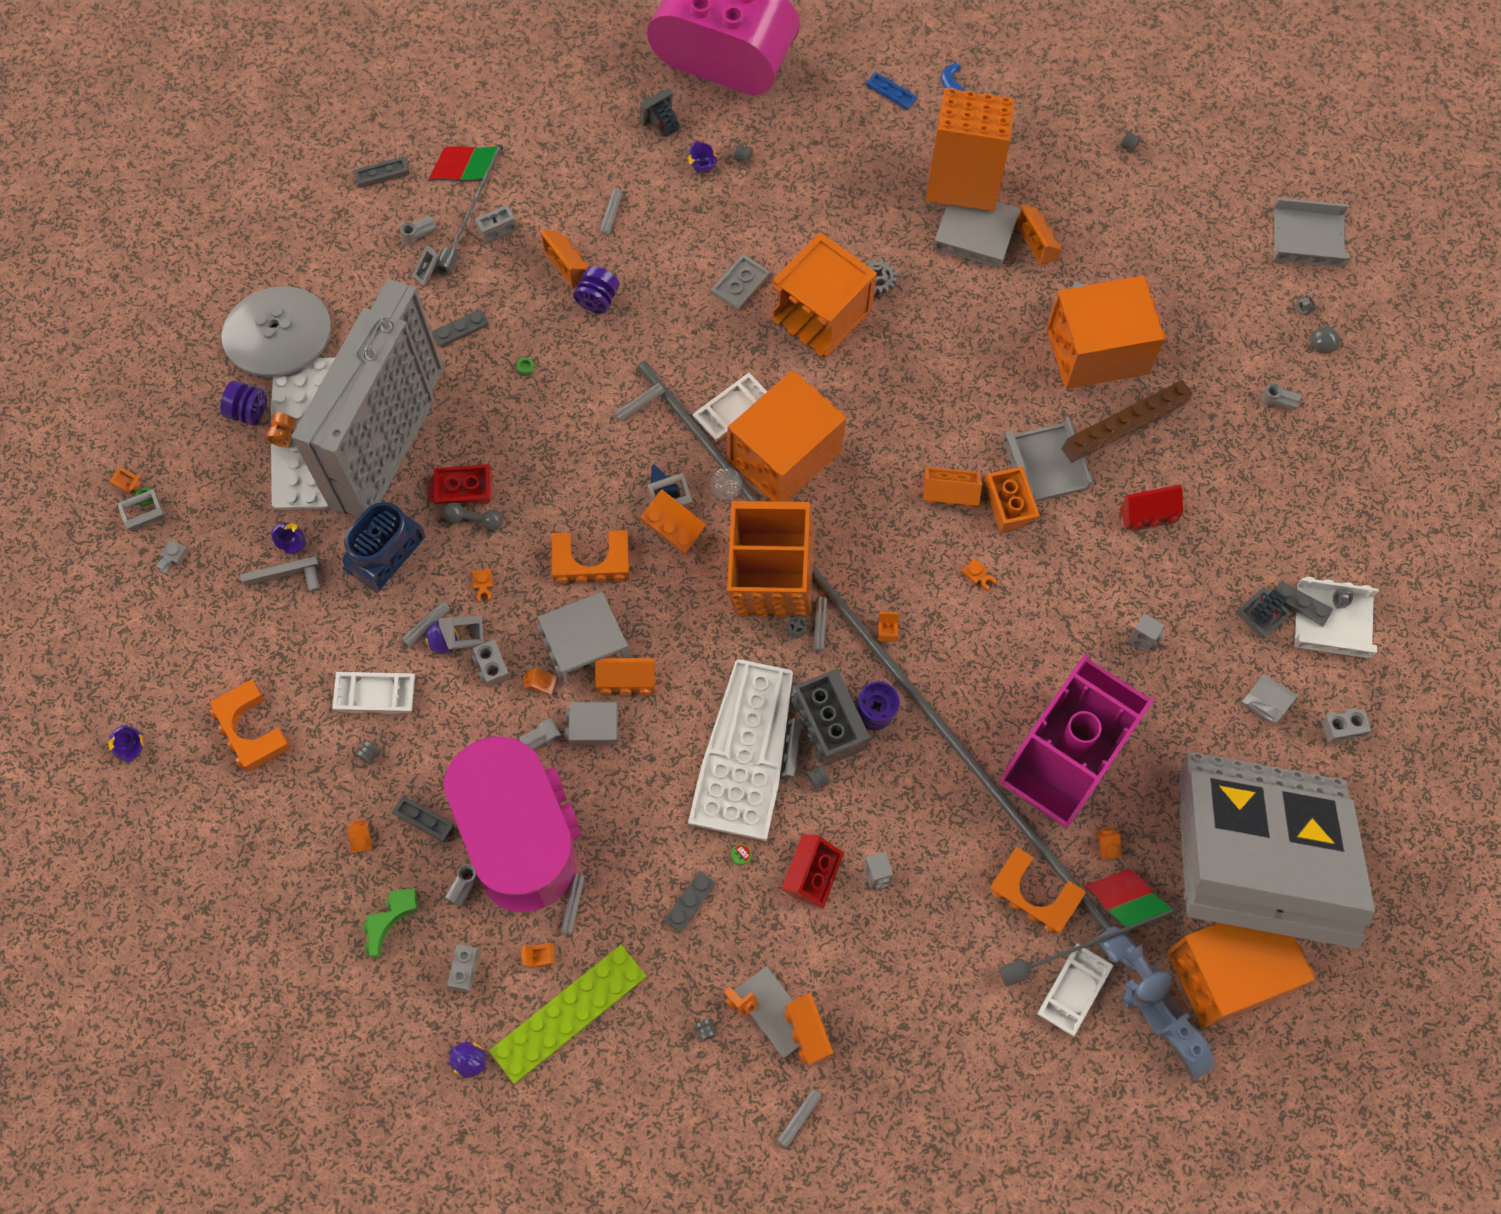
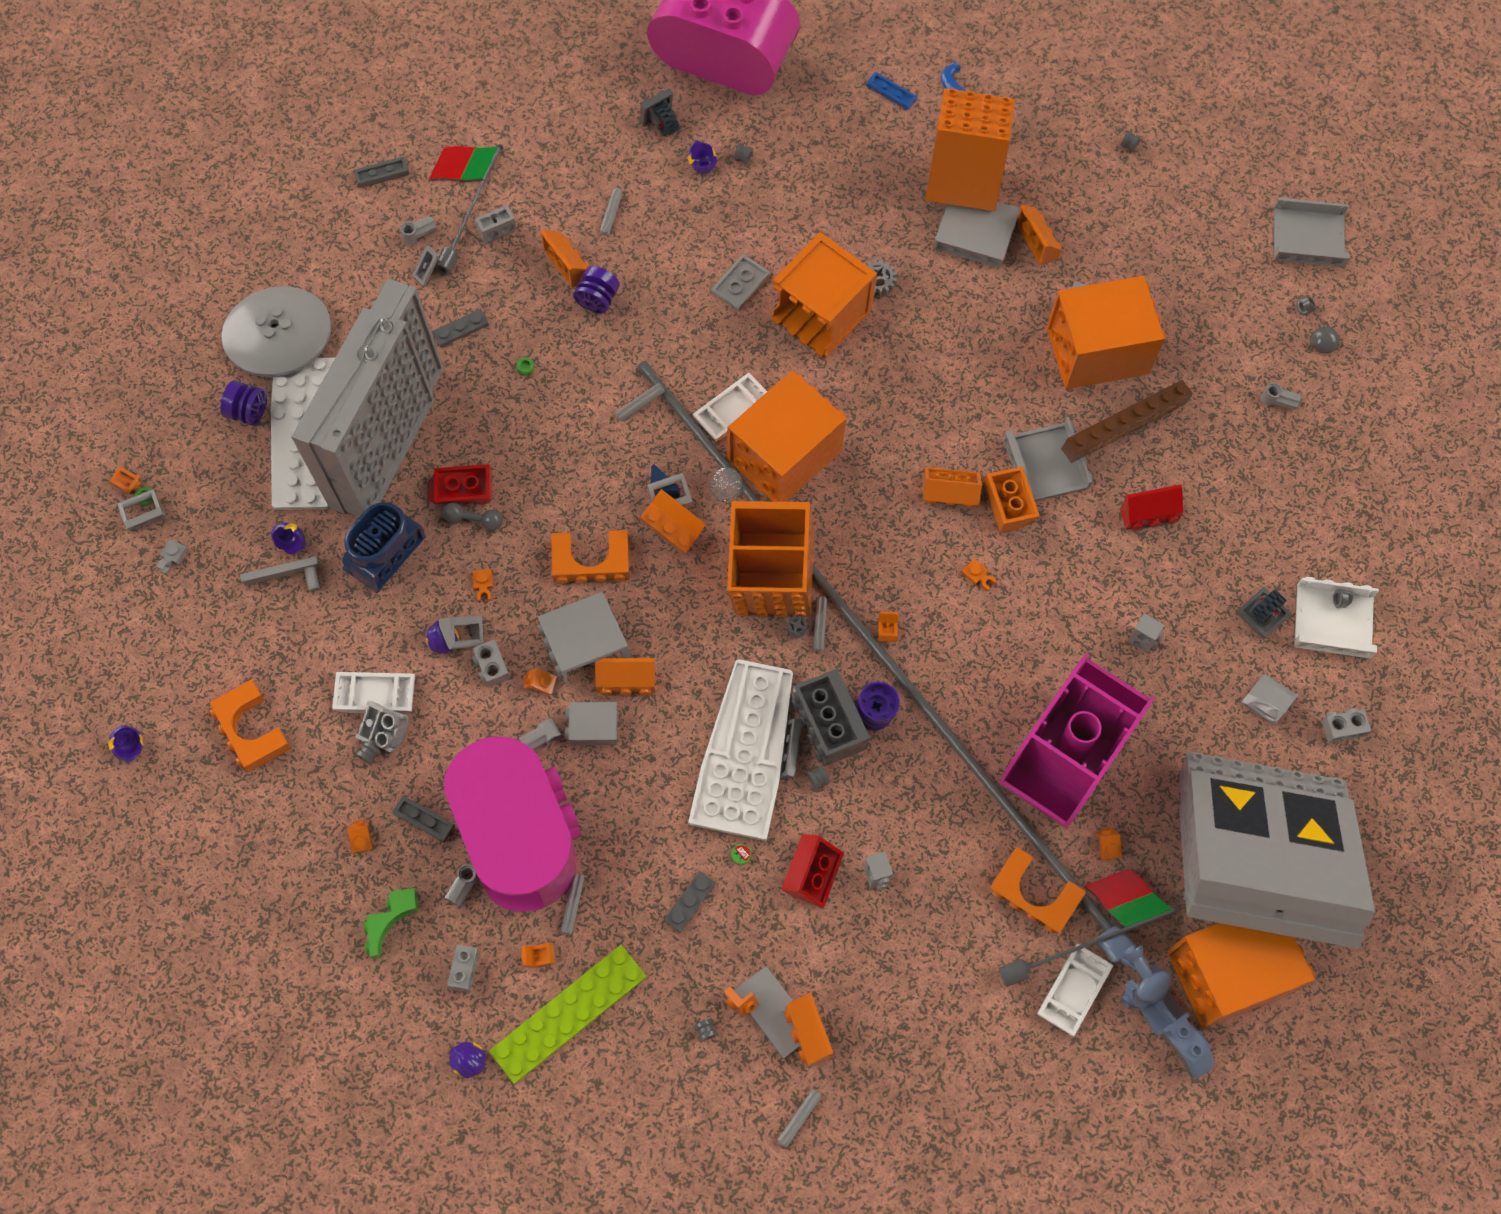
orange wheel [266,413,297,447] -> none
light grey axle [402,601,450,646] -> none
dark grey plate [1276,581,1333,627] -> none
none -> light grey slope [355,701,409,752]

